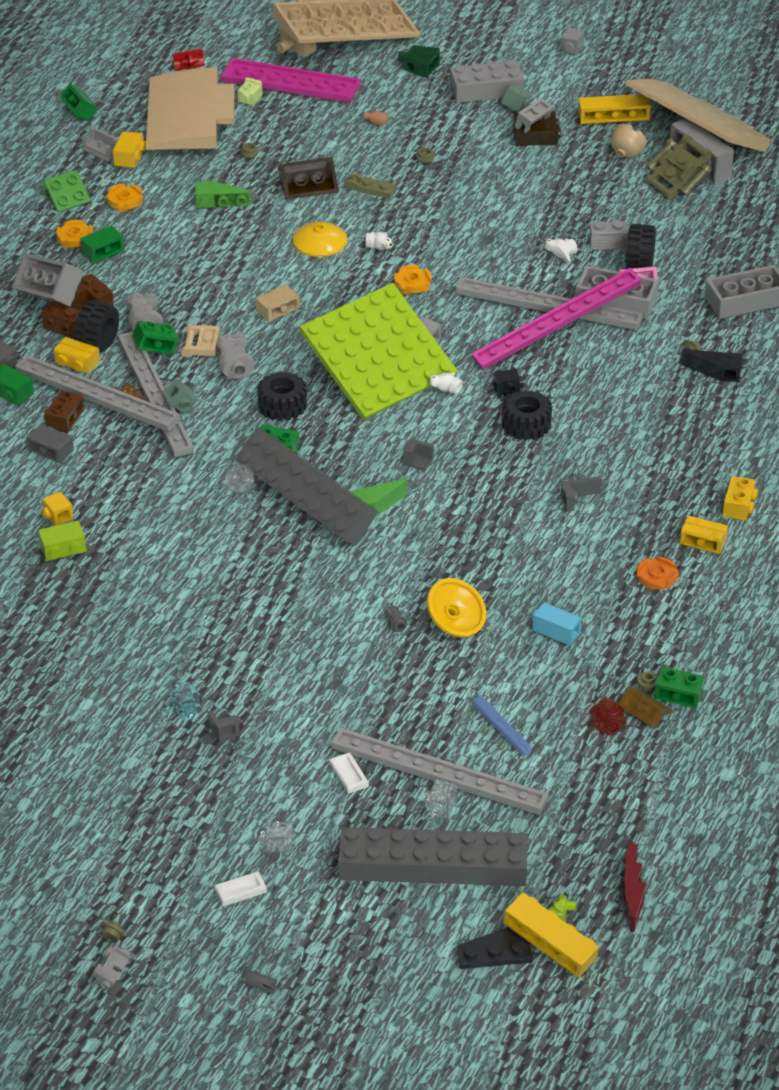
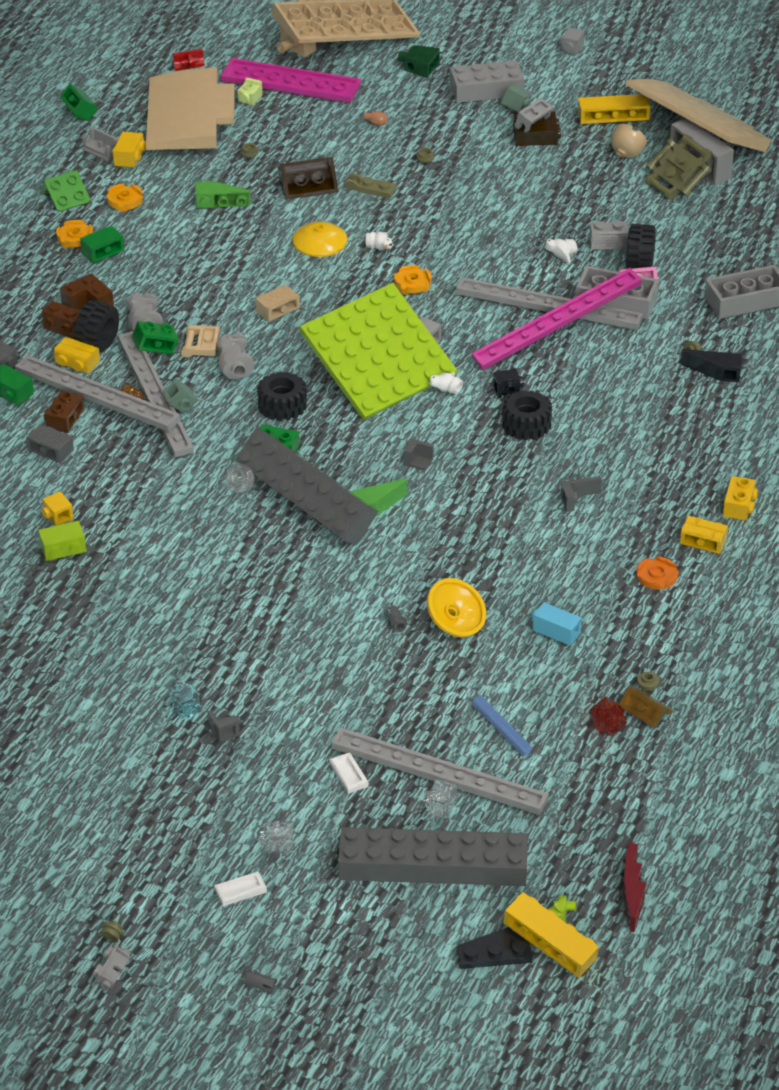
light grey brick [12,253,83,306] -> none
green brick [654,666,705,709] -> none

